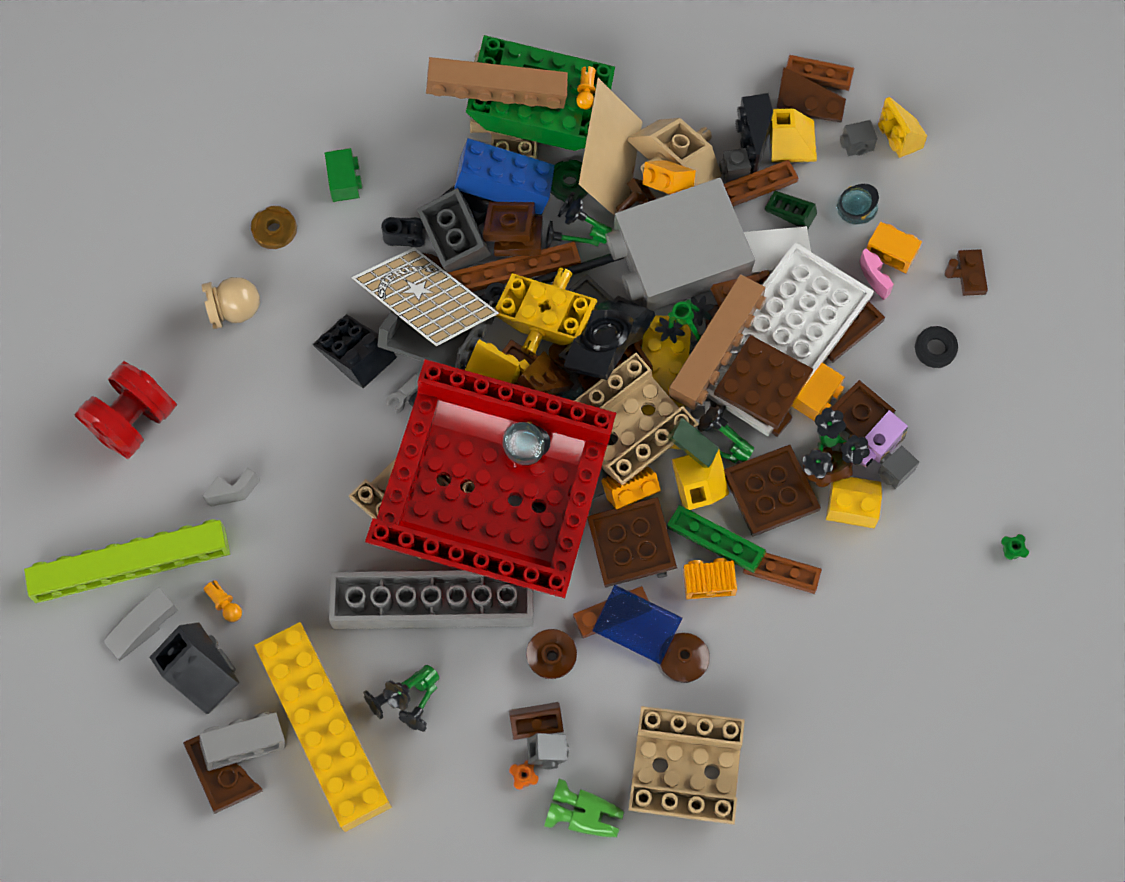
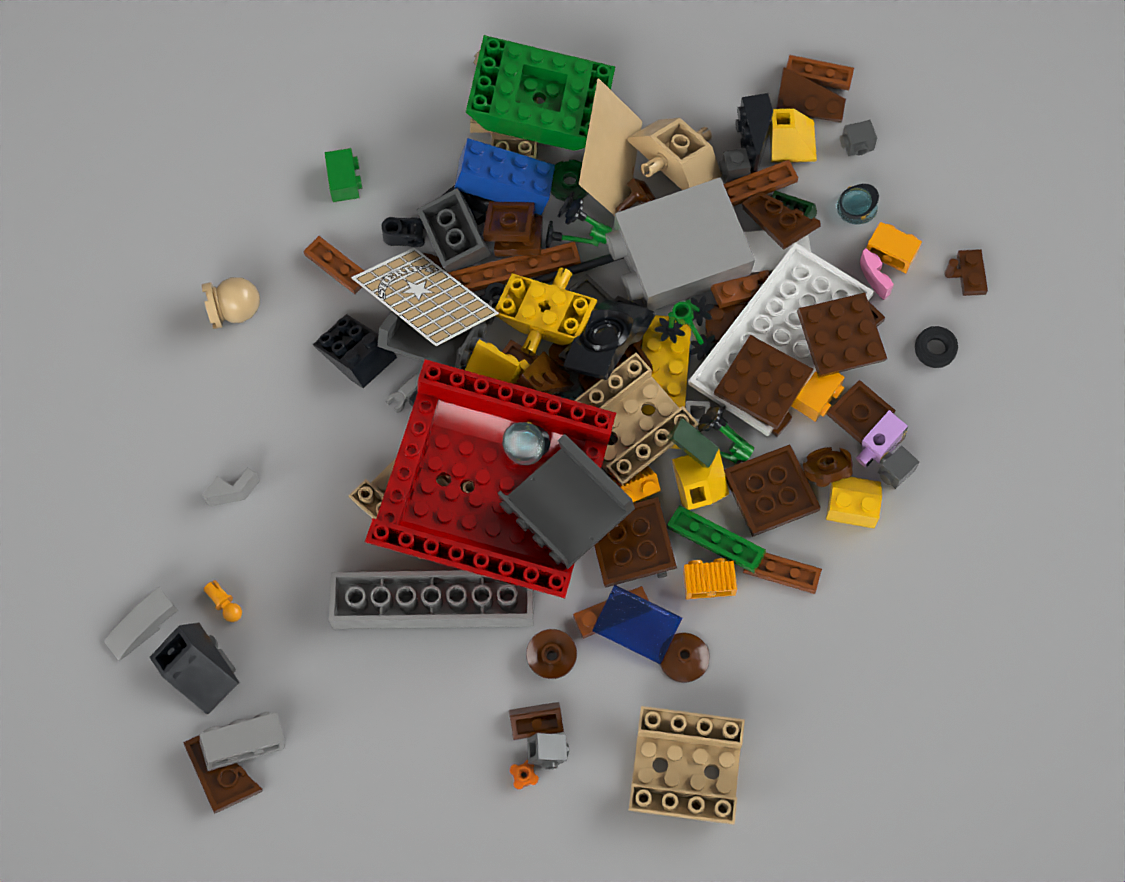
lime brick [24,519,230,603] -> none
red piece [74,361,177,459] -> none
pearl gold tile [251,206,297,249] -> none
yellow brick [254,622,392,832] -> none
black plant [363,665,439,732] -> none
medium nougat brick [426,57,568,109] -> none
bright green piece [544,779,624,837] -> none
light orange pin [576,66,596,109] -> none
light orange brick [643,160,696,194] -> none
medium nougat brick [669,274,767,410] -> none
black plant [802,408,870,478] -> none
yellow slope [878,97,927,158] -> none
green plate [1001,534,1029,560] -> none
none -> dark orange plate [303,236,364,294]
none -> dark grey panel [498,434,635,569]
none -> reddish brown wing [742,192,821,250]
none -> reddish brown plate [797,293,888,378]

